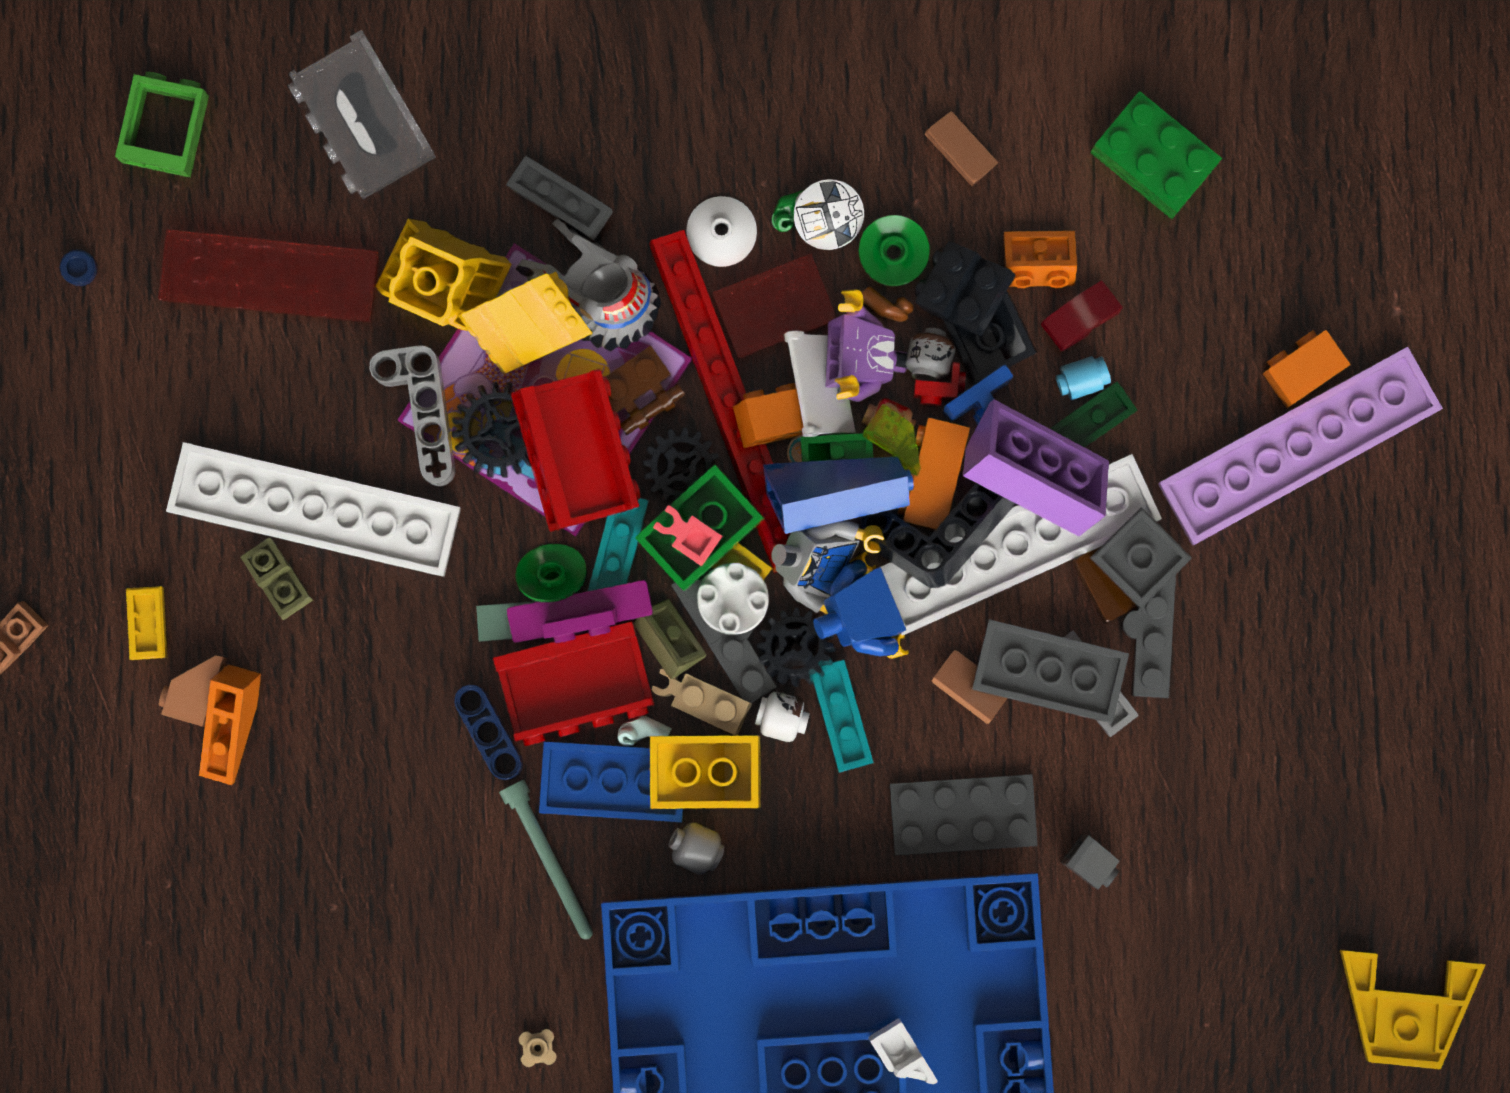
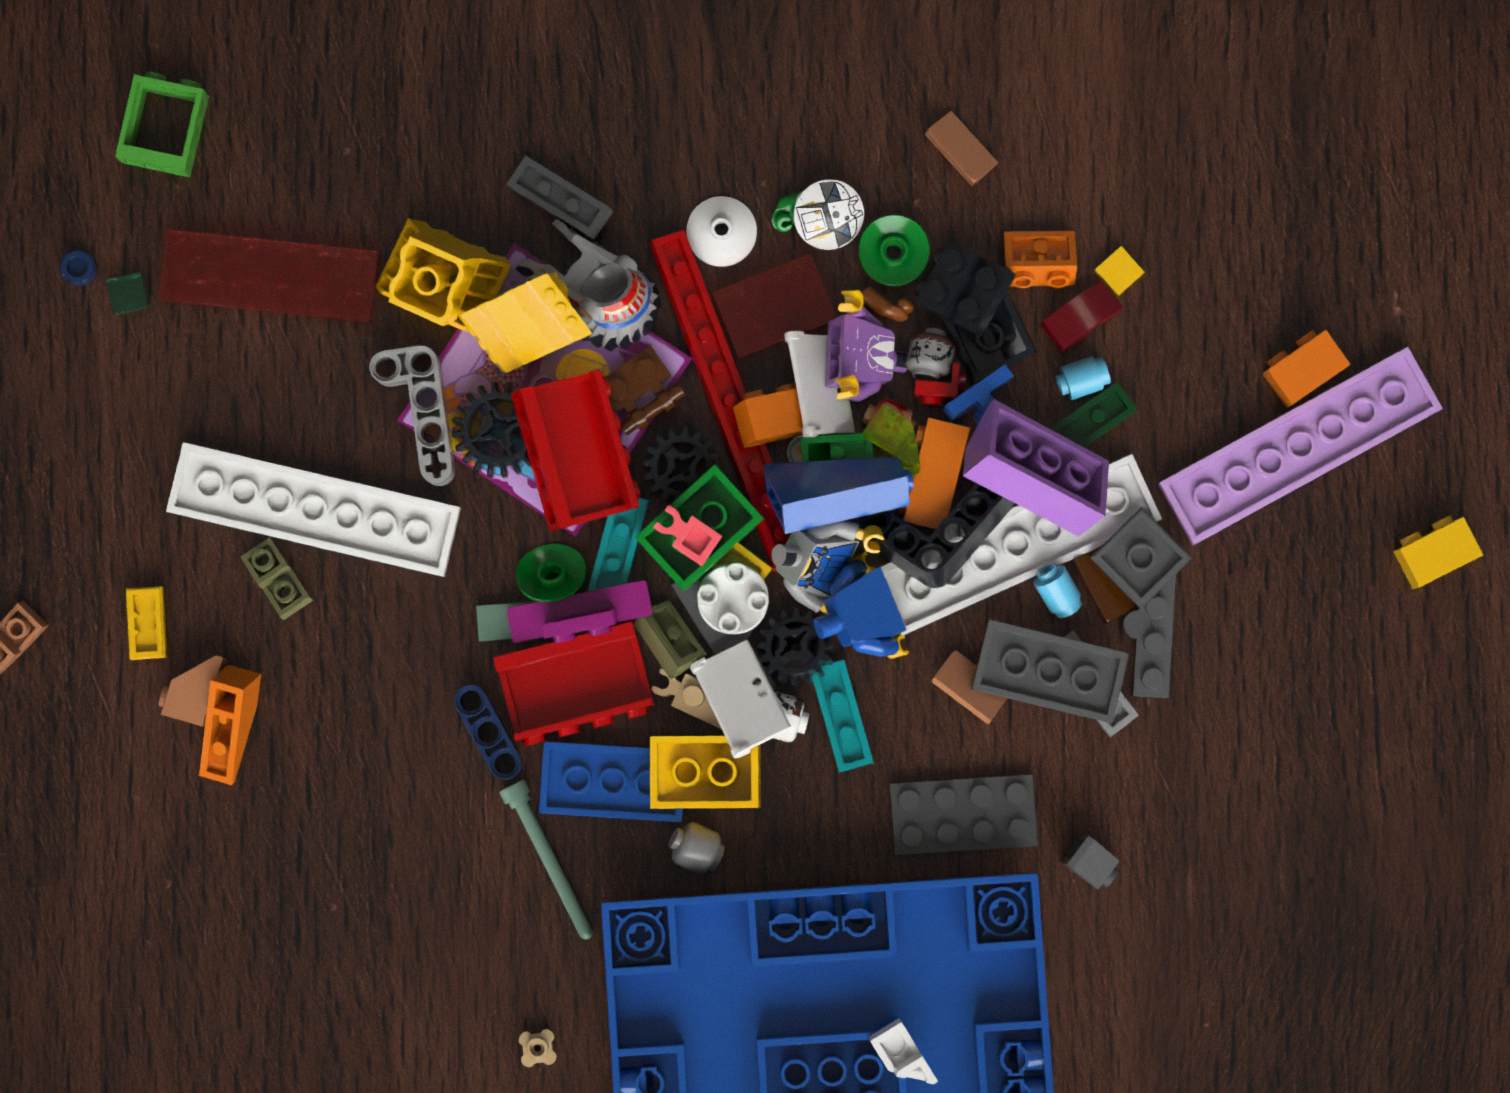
clear panel [288,30,436,199] -> none
light aqua arm [617,715,672,747] -> none
green brick [1090,91,1222,219] -> none
yellow wing [1340,950,1485,1069] -> none
none -> clear green tile [106,272,150,316]
none -> white door [690,640,792,758]
none -> medium azure brick [1033,563,1082,618]
none -> yellow tile [1094,246,1145,297]
none -> yellow brick [1393,515,1483,589]

